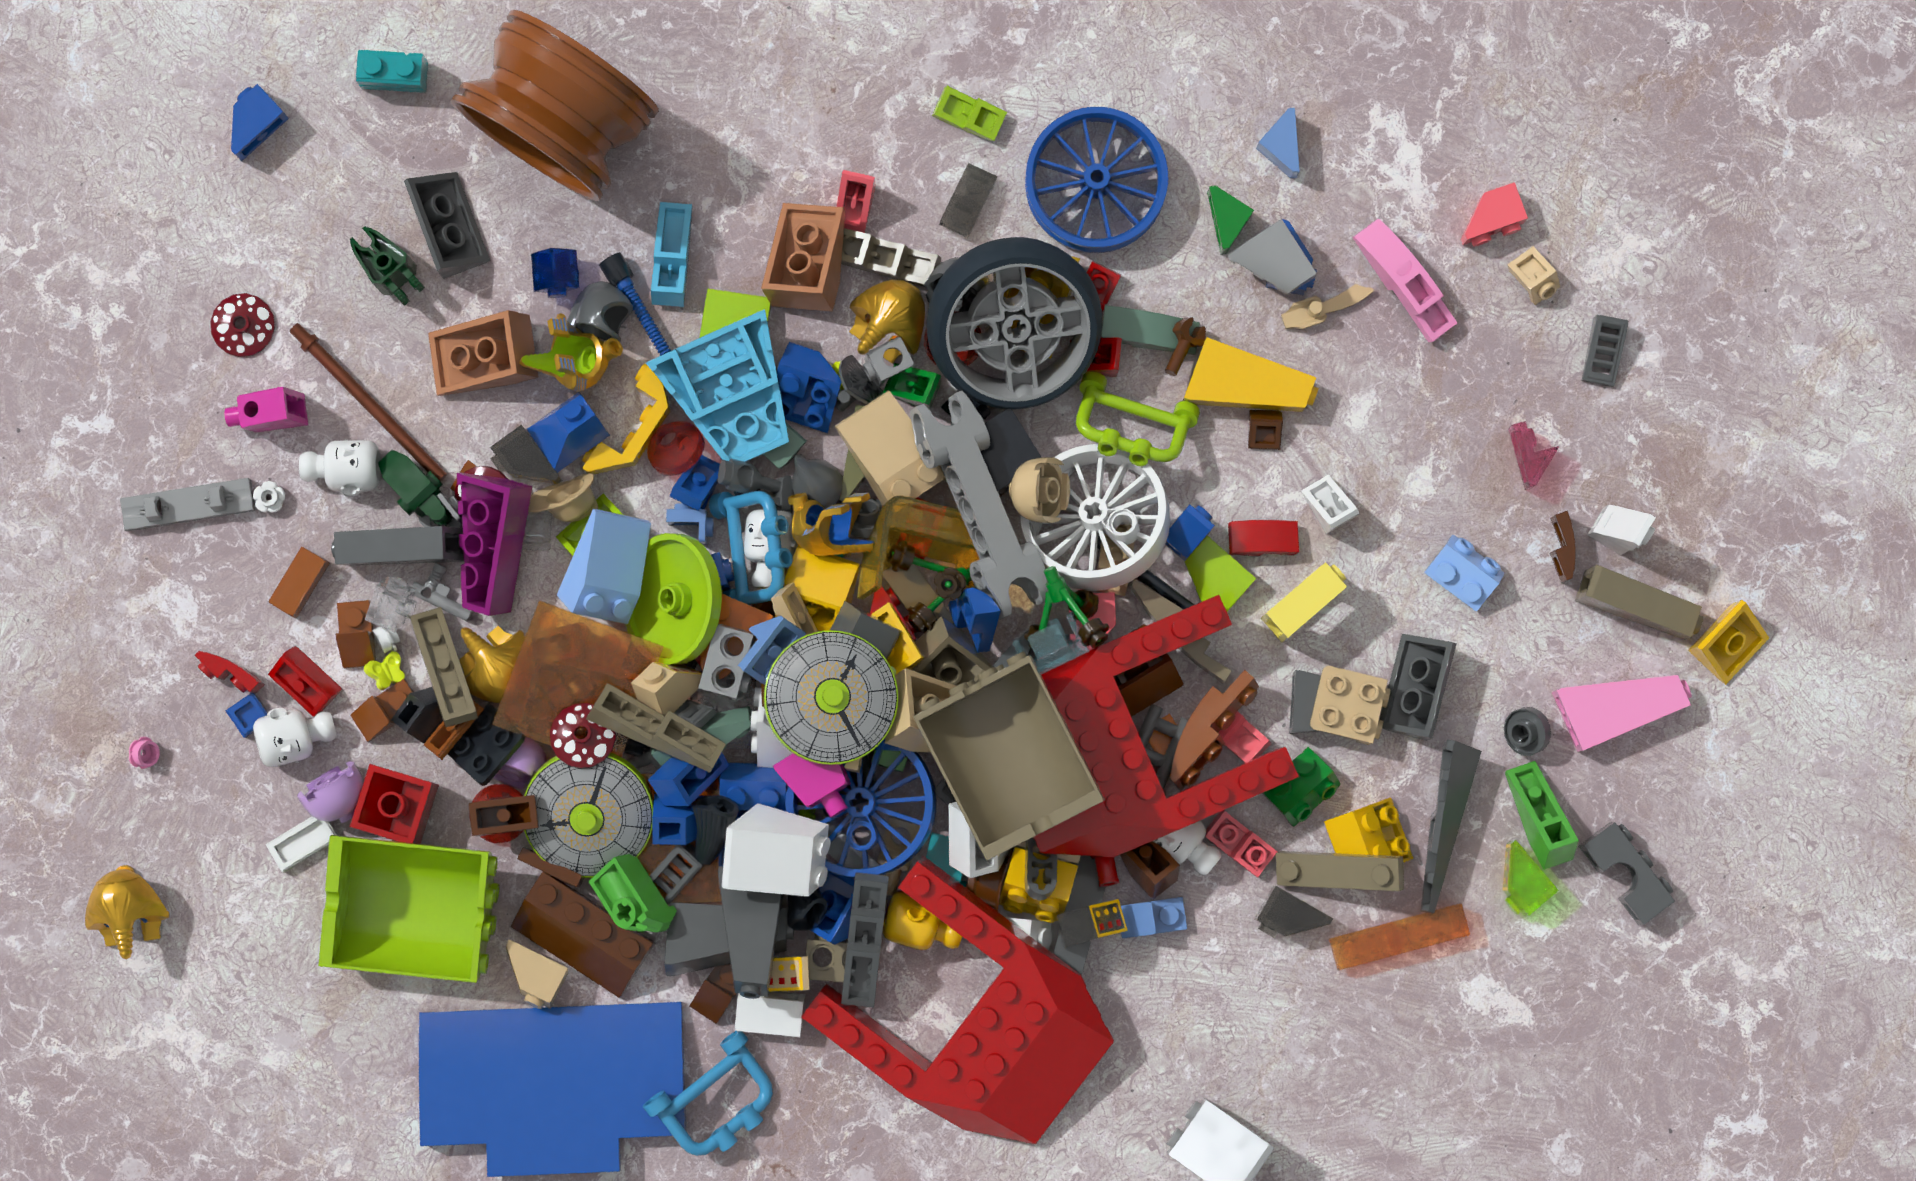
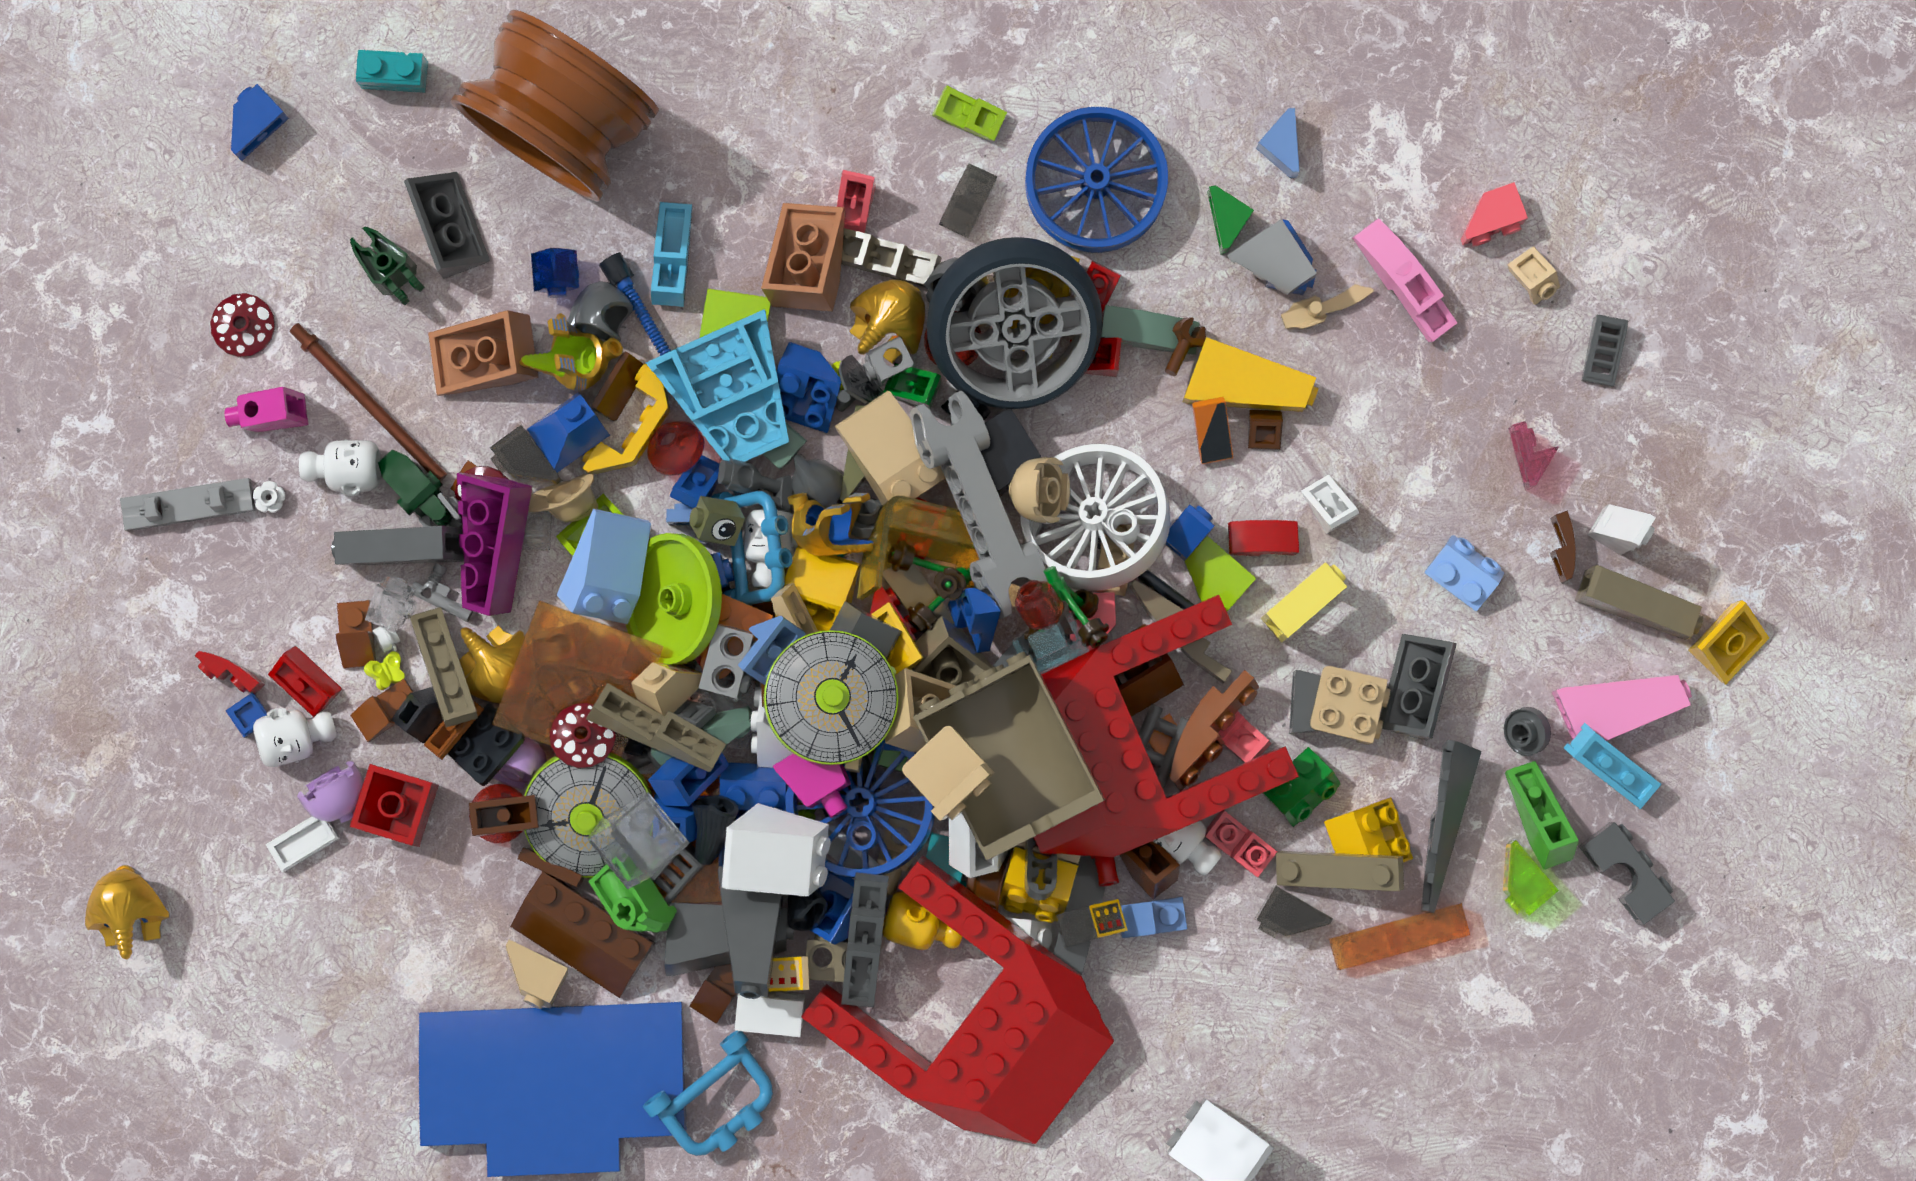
bright pink plate [129,737,160,769] -> none
dark orange slope [268,546,330,619] -> none
lime cylinder [318,835,500,983] -> none
lime bar [1076,372,1200,466] -> none
none -> clear slope [587,792,689,889]
none -> reddish brown slope [592,351,643,422]
none -> olive brick [689,496,745,546]
none -> tan bracket [902,726,995,821]
none -> clear red head [1015,580,1064,630]
none -> tile [1192,396,1233,464]
none -> medium azure container [1564,723,1662,809]

